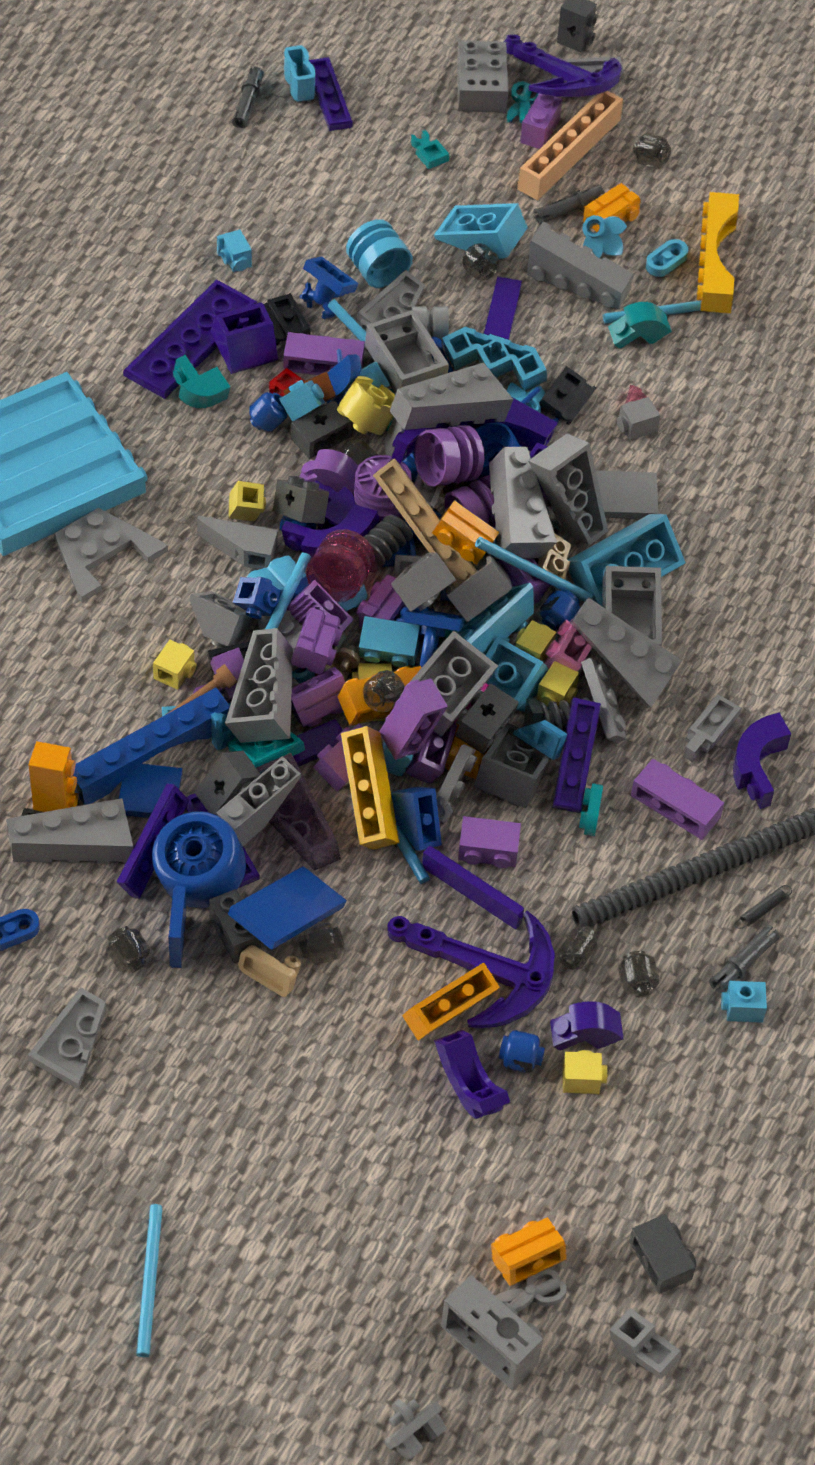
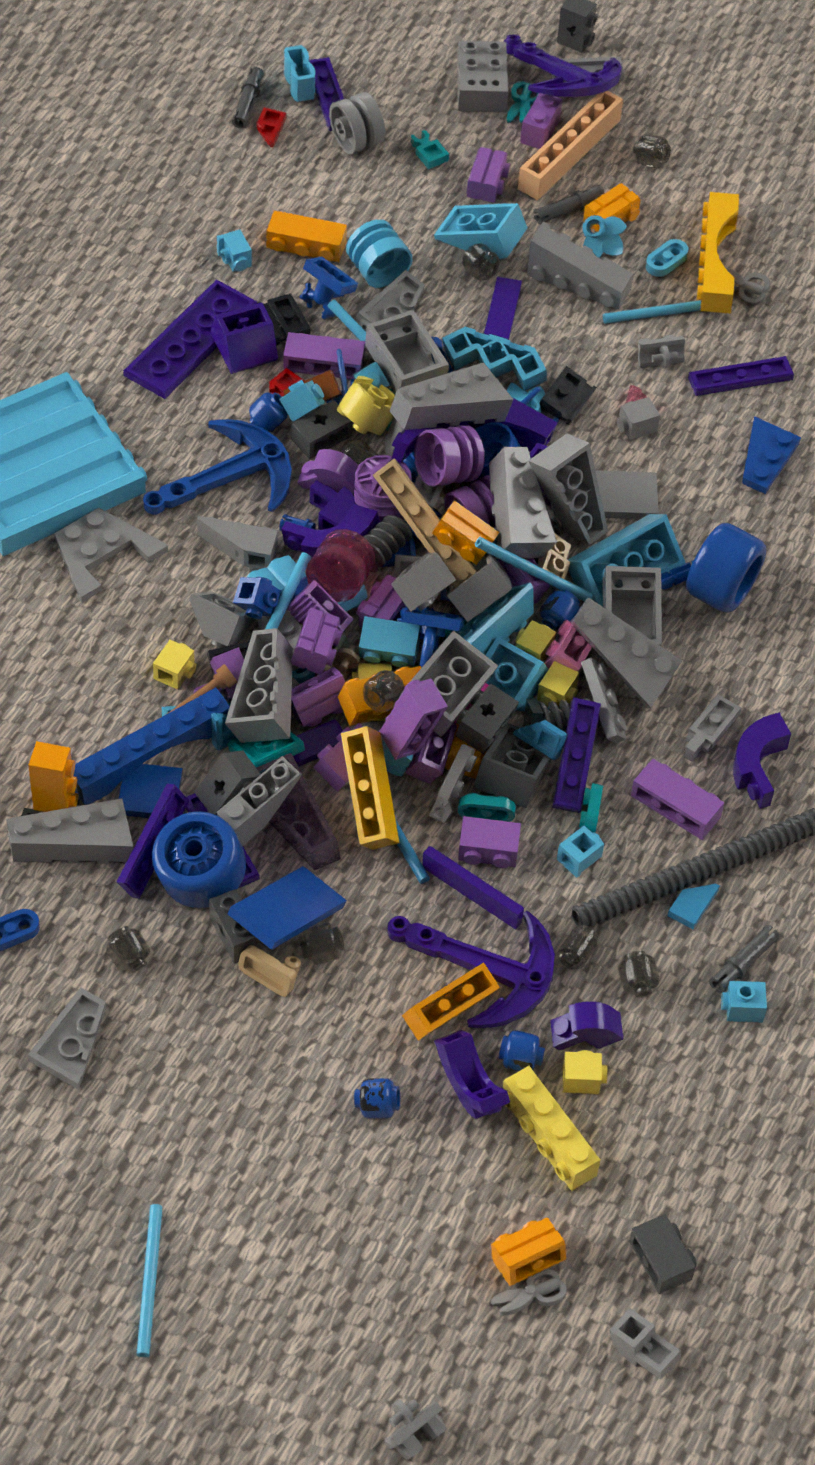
blue tile [168,886,186,968] -> none
teal brick [173,355,231,408] -> none
light yellow brick [229,481,266,521] -> none
dark grey brick [272,476,329,524] -> none
blue brick [327,354,361,396] -> none
blue slope [391,787,442,851] -> none
light grey wheel [411,306,449,340] -> none
light grey piece [441,1275,543,1390] -> none
teal brick [608,302,672,349] -> none
dark grey piece [734,885,792,929] -> none
none -> blue piece [143,419,292,515]
none -> red tile [256,107,287,148]
none -> light orange brick [266,210,347,262]
none -> light grey wheel [329,92,385,154]
none -> blue head [354,1078,401,1118]
none -> teal plate [458,793,516,822]
none -> medium lavender brick [466,147,511,203]
none -> light yellow brick [502,1066,600,1191]
none -> medium azure brick [557,826,604,878]
none -> light grey hips [638,335,685,369]
none -> blue axle [661,560,694,590]
none -> dark azure tile [667,884,720,929]
none -> blue wheel [686,523,767,613]
none -> dark purple tile [688,356,794,396]
none -> light grey piece [726,268,771,305]
none -> blue wing [742,416,801,494]

